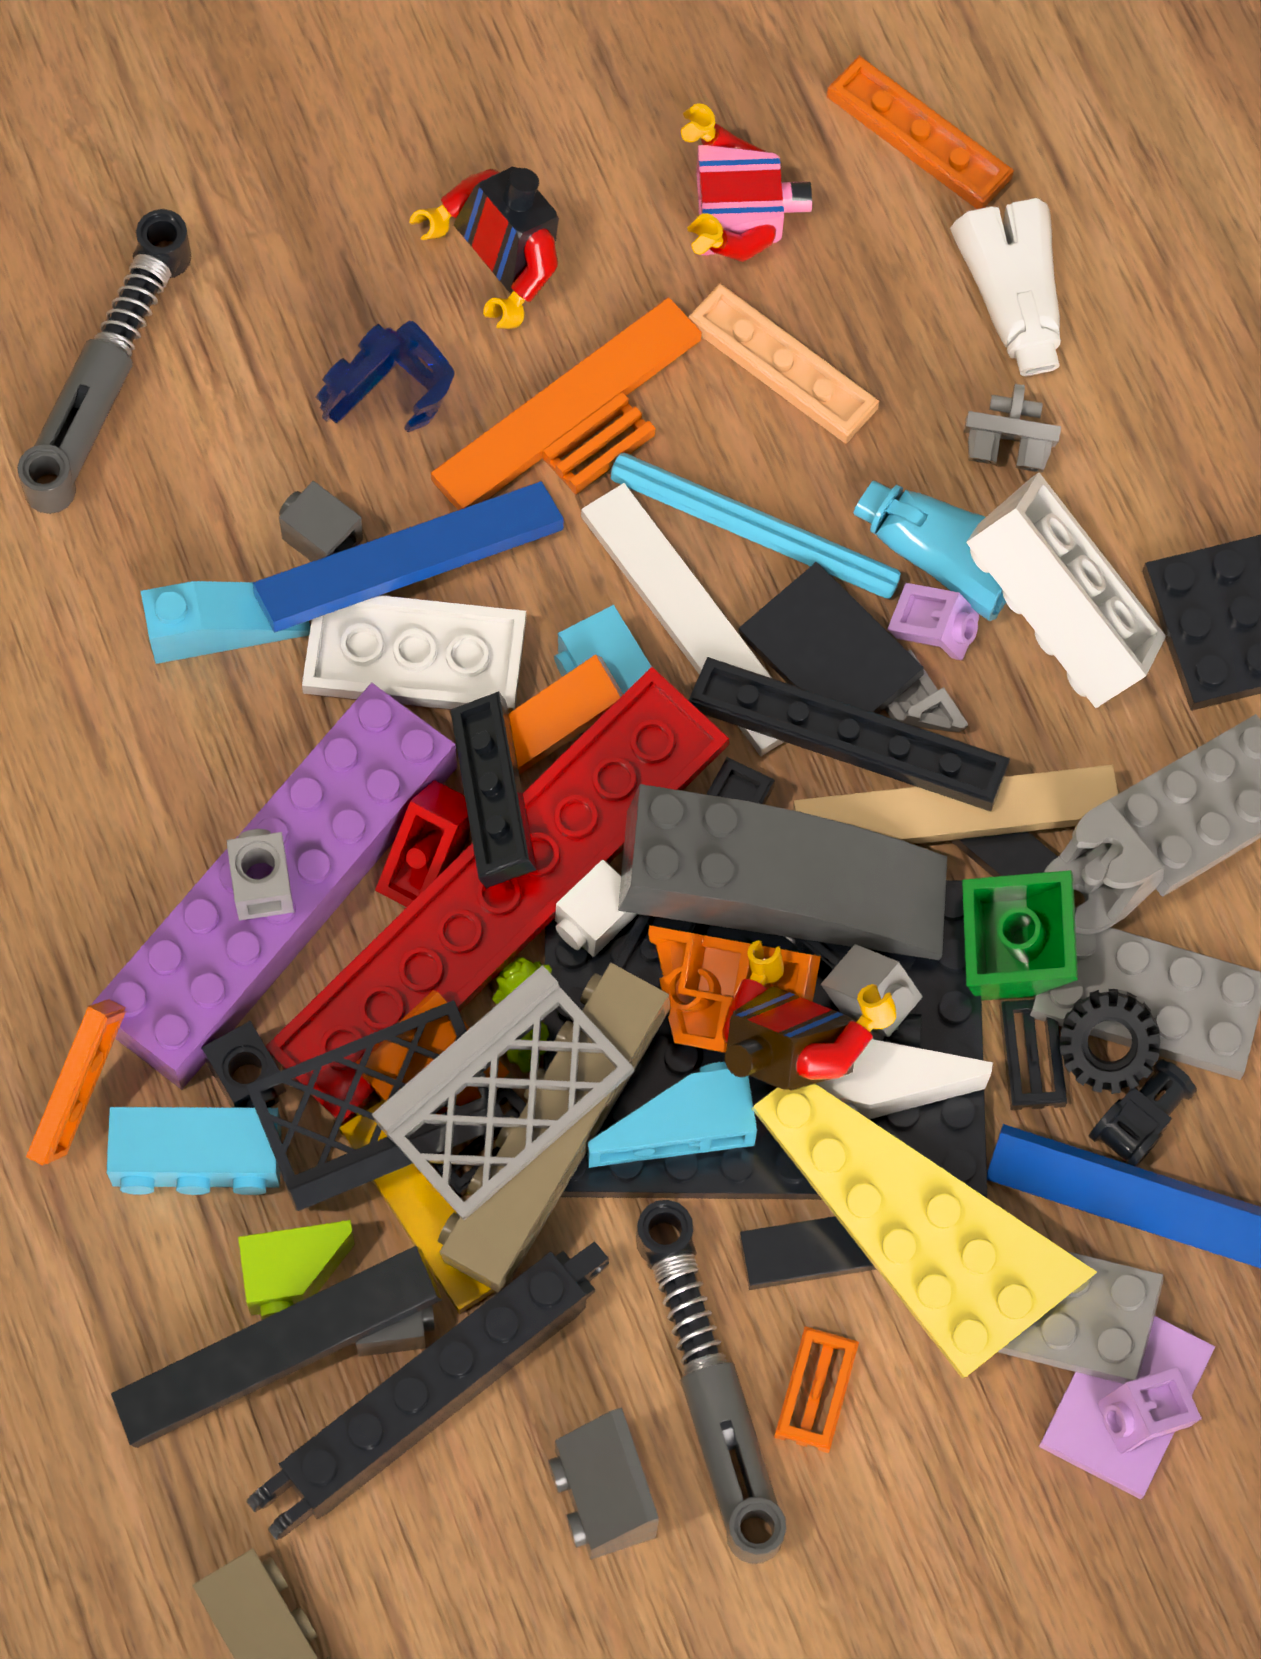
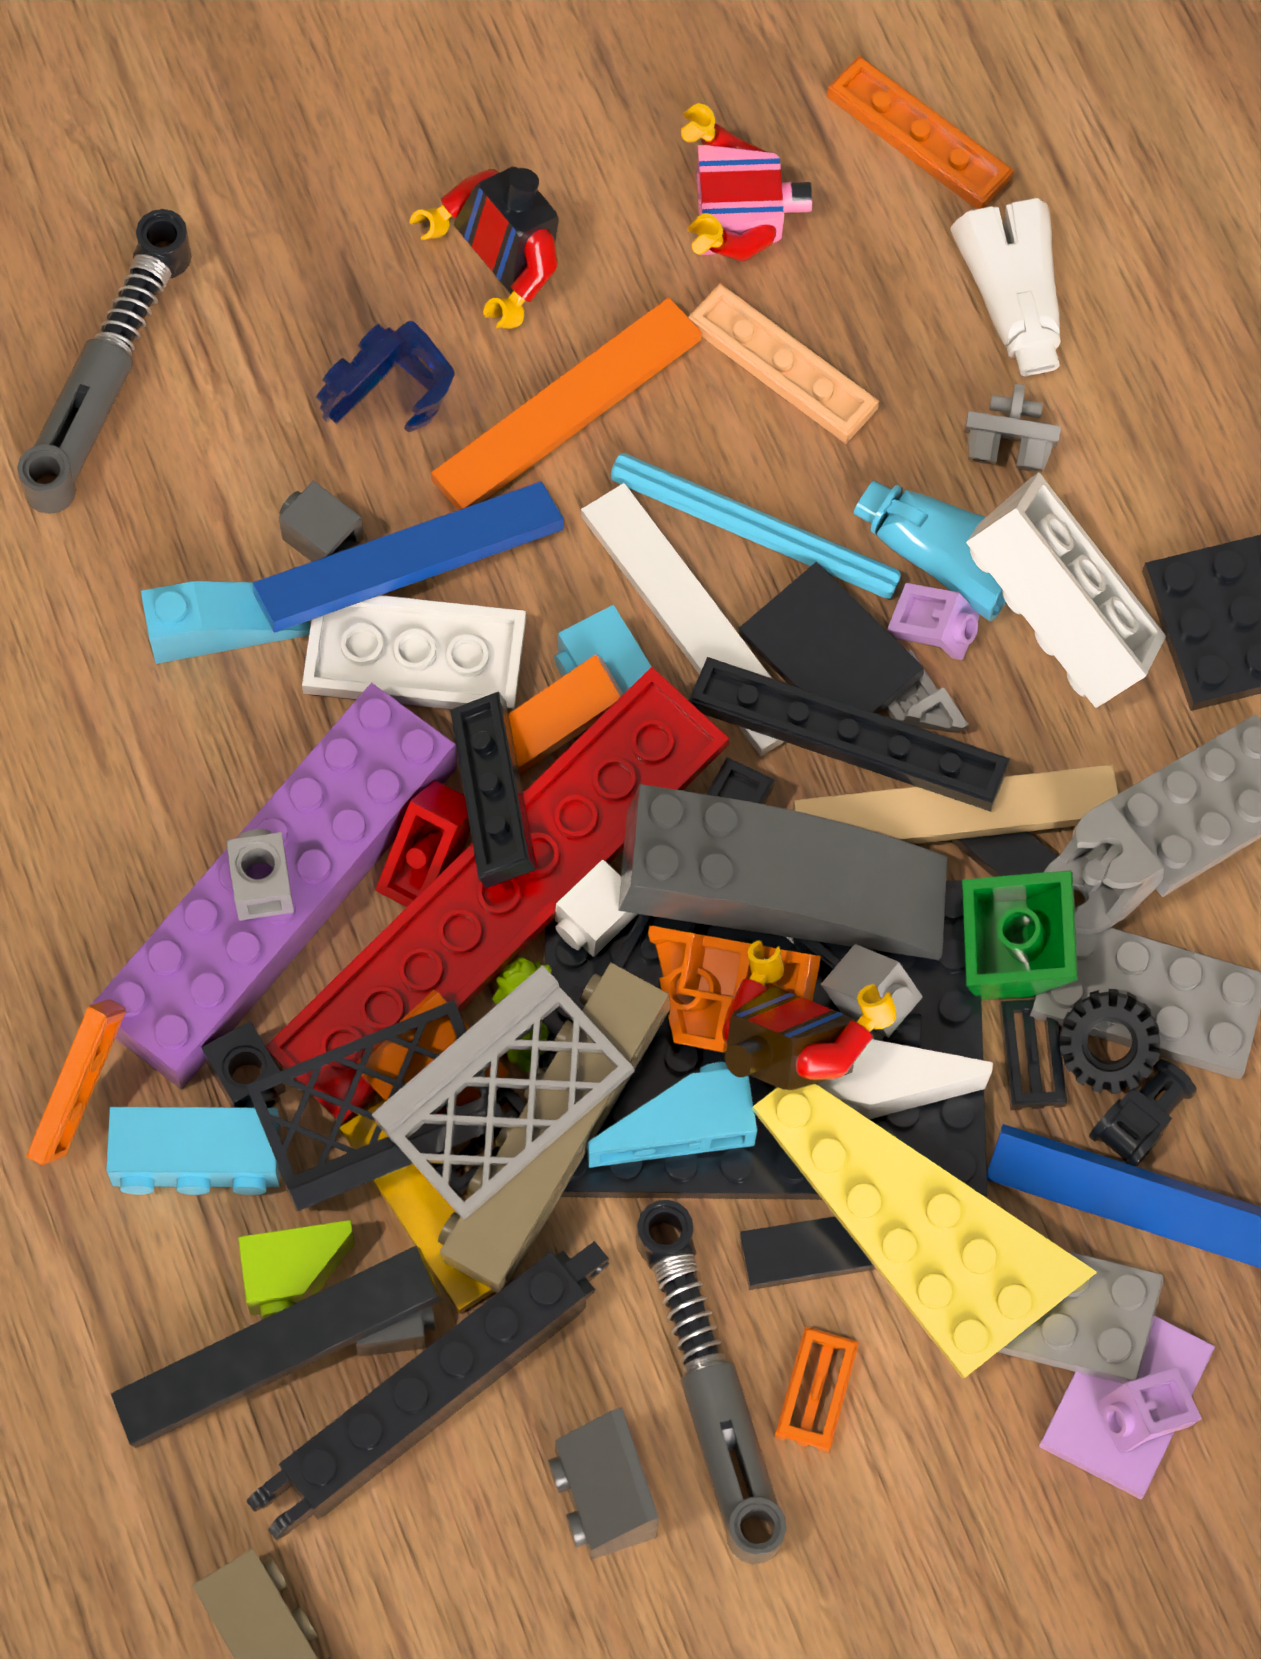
orange tile [543,392,655,495] -> none

